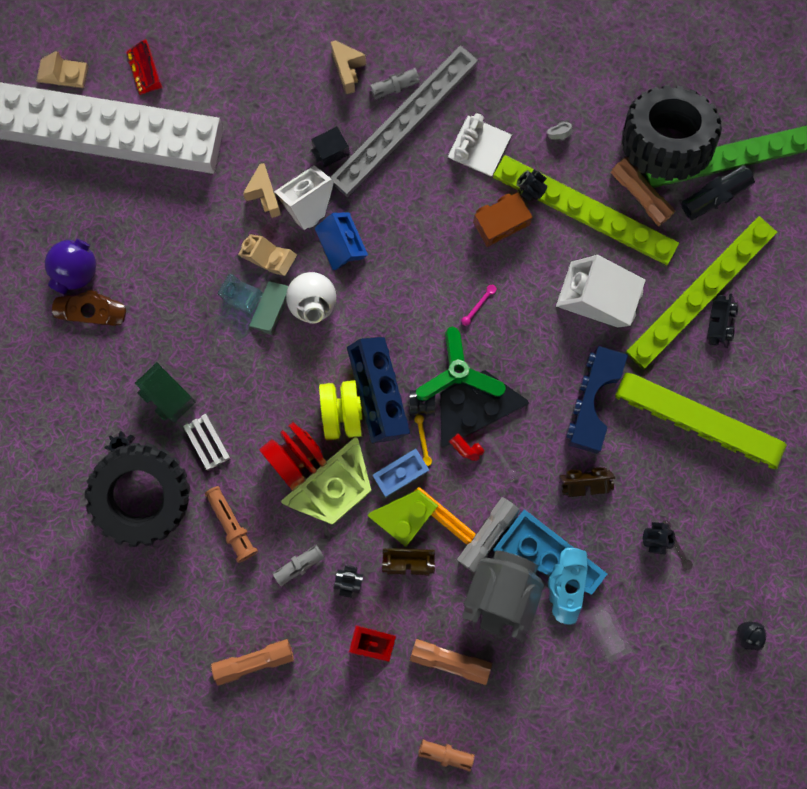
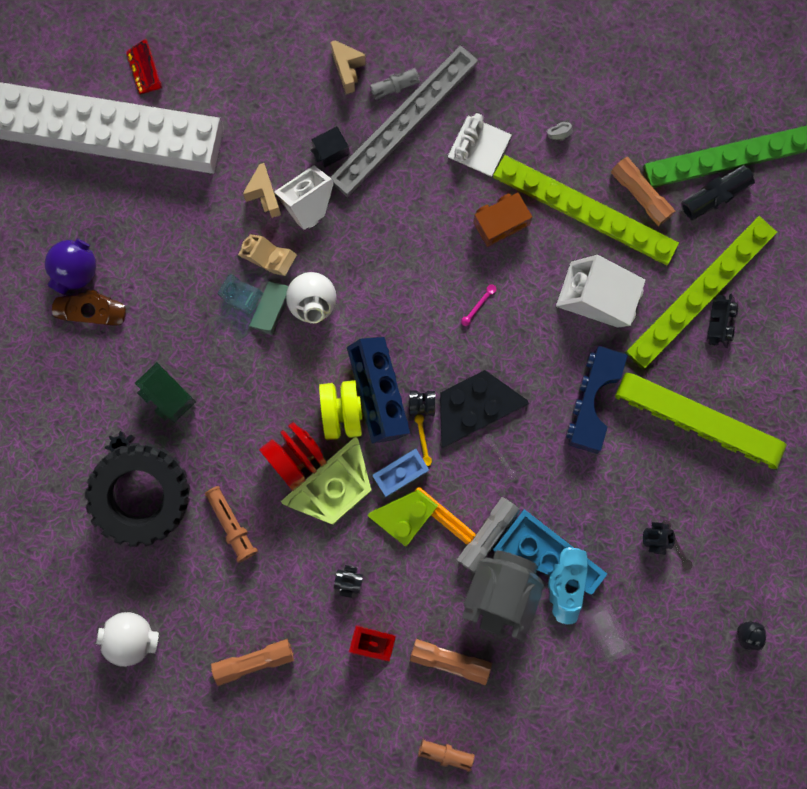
tan slope [37,52,88,88] -> none
white tile [183,414,230,471] -> none
light grey pin [272,544,325,587] -> none
blue panel [315,212,368,270] -> none
dark brown hinge [382,548,435,576] -> none
green piece [416,327,506,400] -> none
red arm [449,433,485,461] -> none
black gear [516,169,547,201] -> none
dark brown hinge [560,467,615,498] -> none
black tyre [621,85,722,181] -> none
none -> white brick [96,612,159,666]

